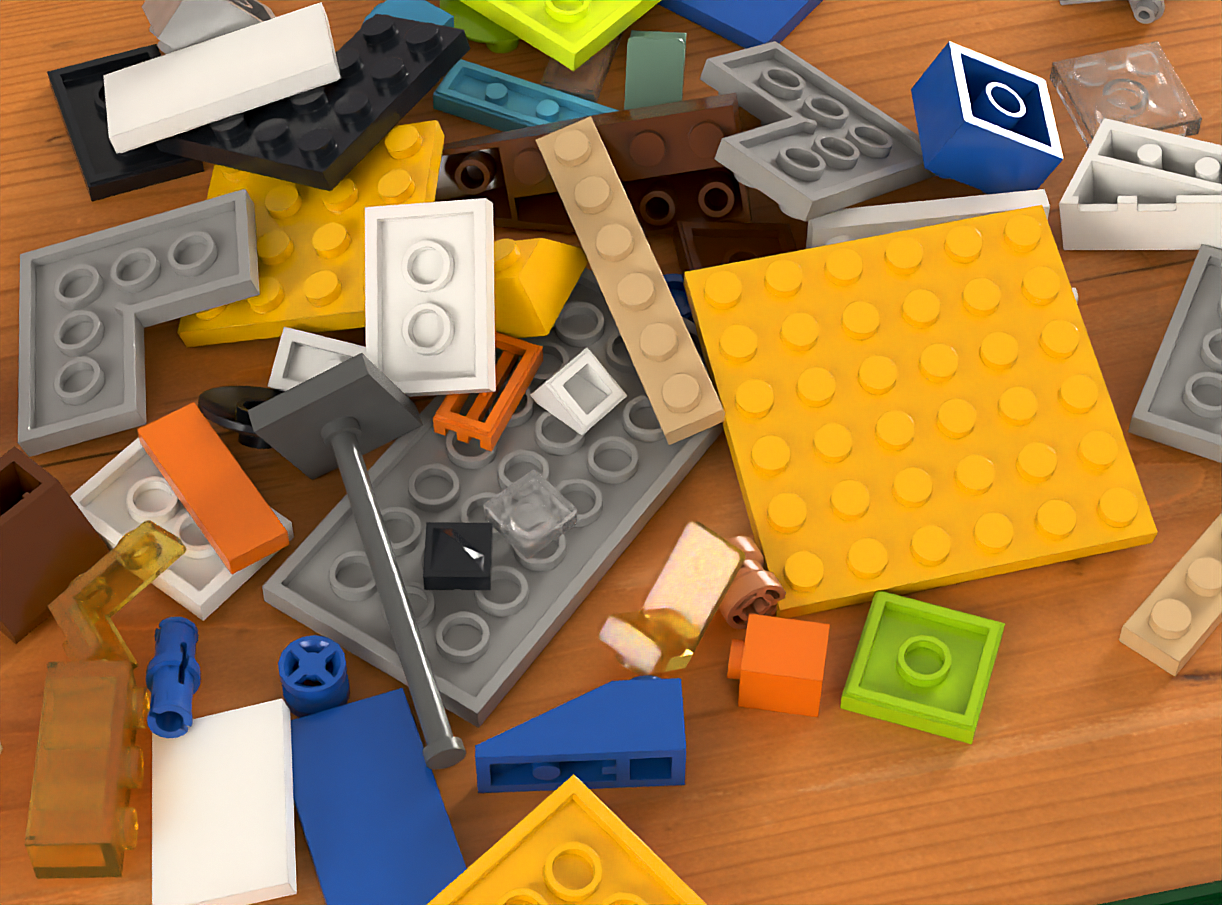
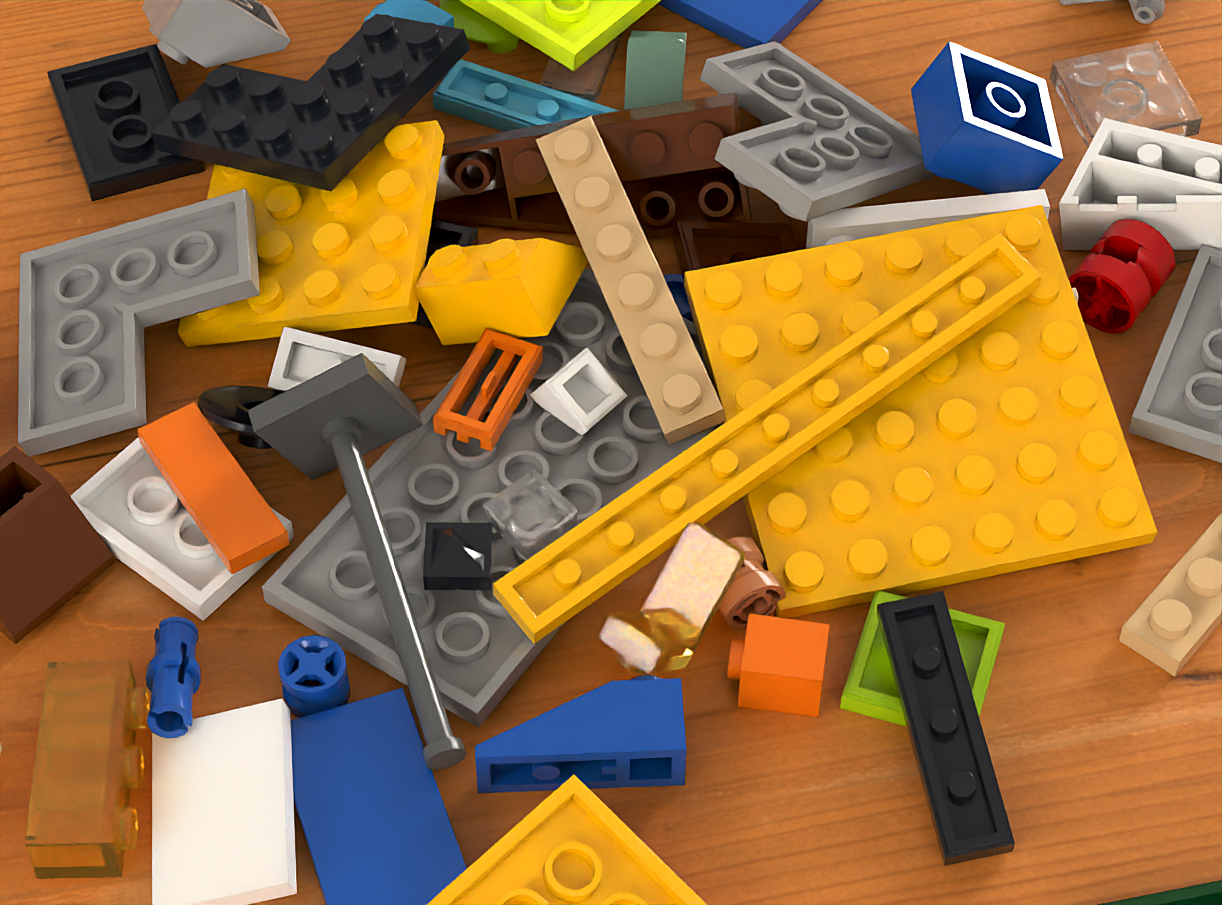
clear yellow bracket [48,520,187,682] -> none
white tile [103,2,341,154] -> none
white plate [365,198,496,397] -> none
none -> yellow plate [493,232,1042,644]
none -> black tile [877,591,1015,866]
none -> red wheel [1068,219,1176,334]

